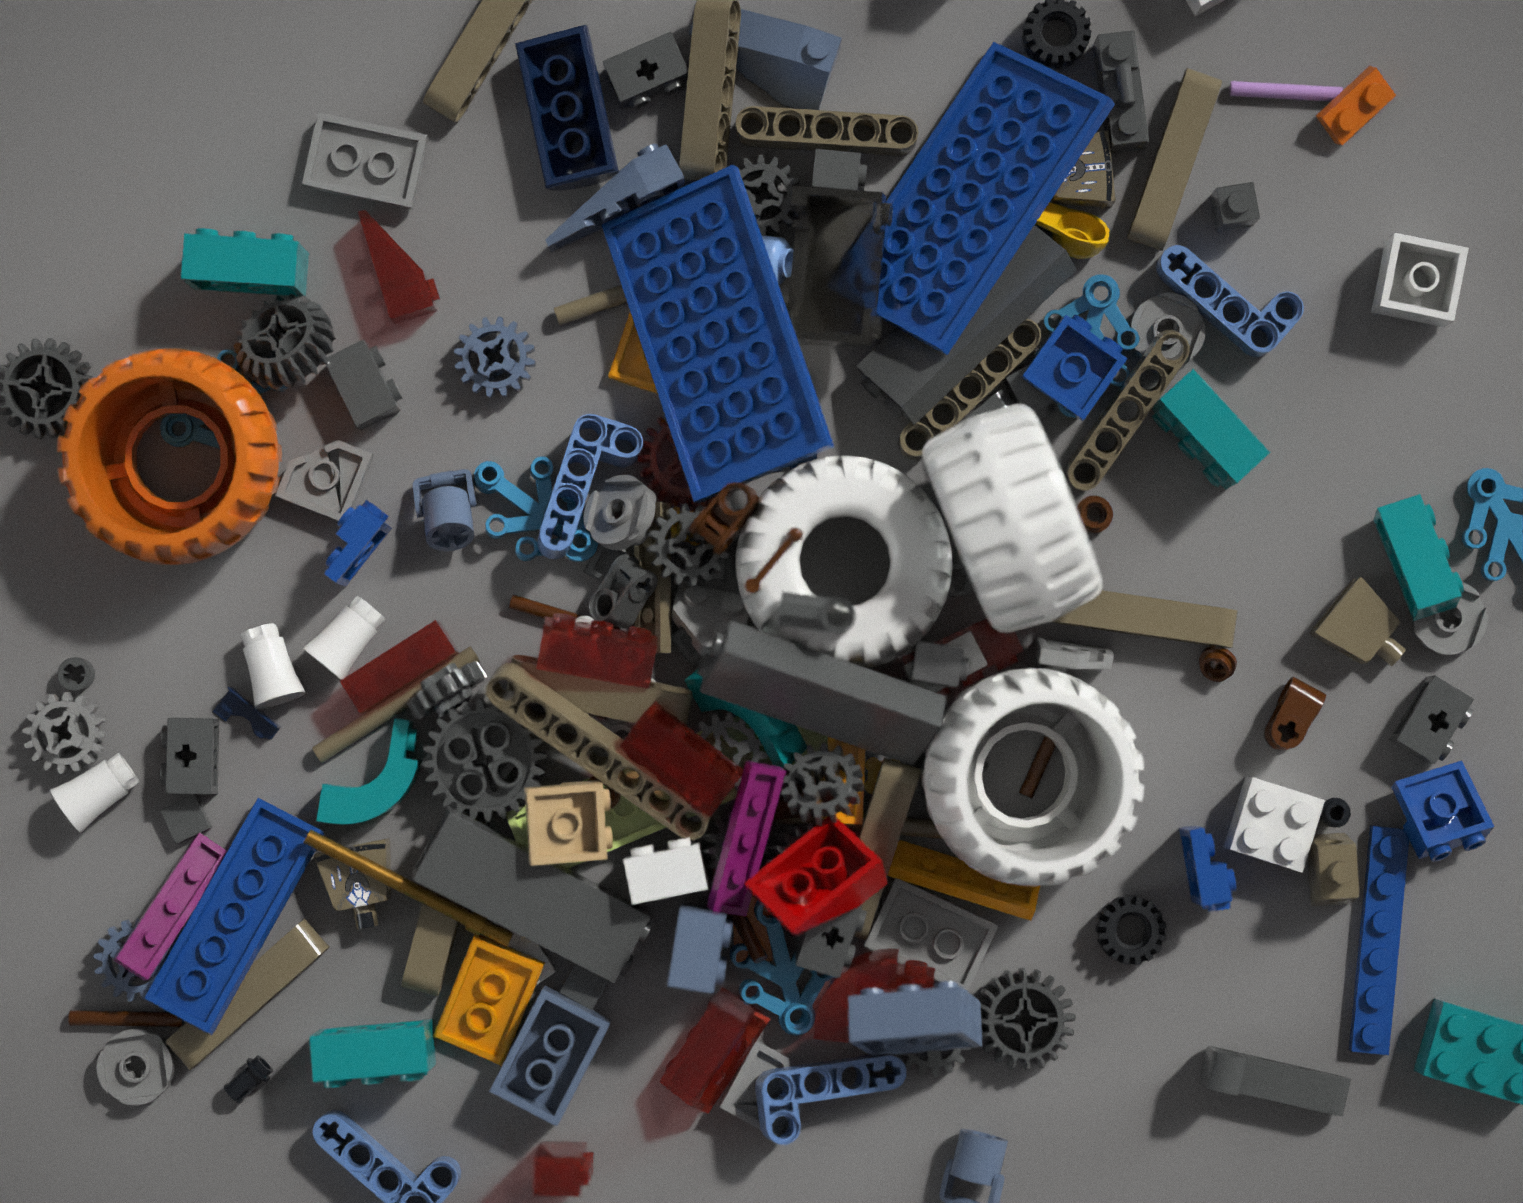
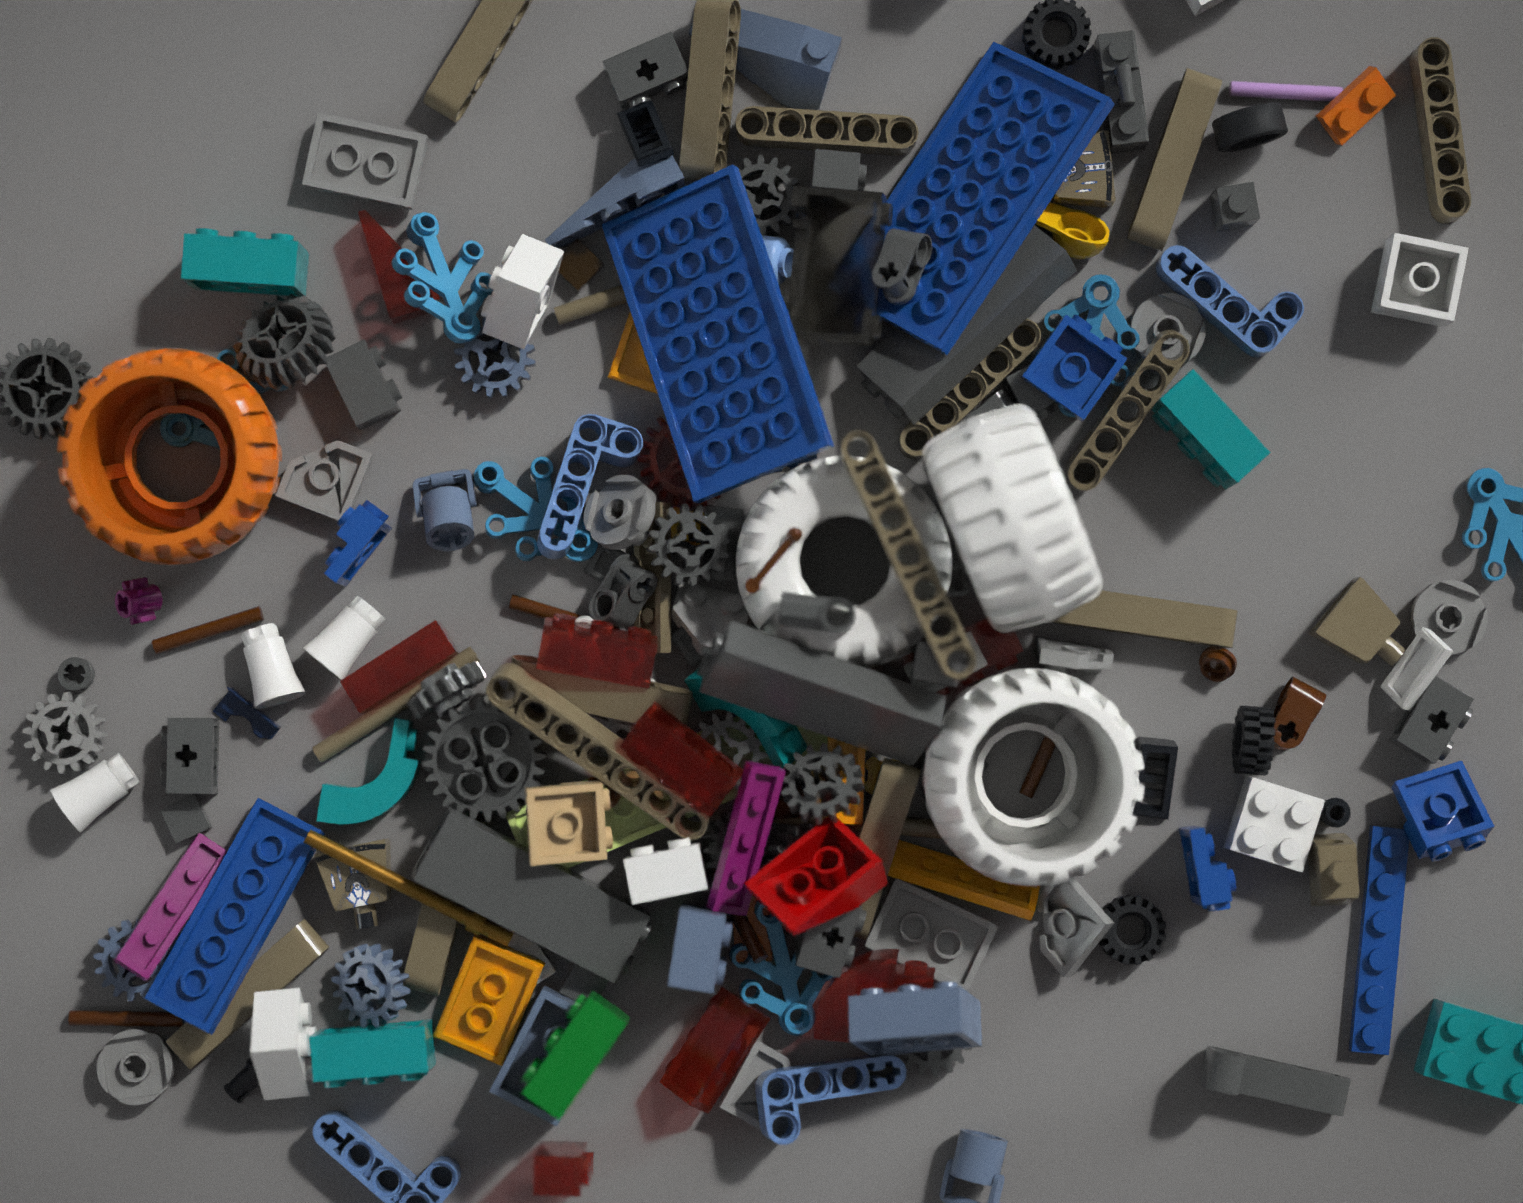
dark blue brick [515,24,619,191] -> none
reddish brown piece [689,482,759,555] -> none
dark grey gear [980,967,1076,1071] -> none
reddish brown plate [1076,496,1113,533] -> none
teal brick [1373,494,1464,621] -> none
none -> magenta gear [115,577,163,625]
none -> reddish brown bar [152,606,264,654]
none -> white brick [250,988,317,1100]
none -> sand blue gear [331,943,411,1027]
none -> dark azure plant [392,212,494,343]
none -> white brick [481,234,564,349]
none -> green brick [521,991,630,1121]
none -> dark brown tile [558,239,605,292]
none -> black slope [617,100,674,167]
none -> dark tan beam [840,431,976,680]
none -> dark grey piece [872,228,932,305]
none -> light grey plate [1038,877,1114,978]
none -> black slope [1132,737,1178,819]
none -> black tyre [1212,102,1288,152]
none -> black tyre [1232,705,1275,776]
none -> white tile [1380,627,1453,711]
none -> dark tan beam [1410,37,1471,224]

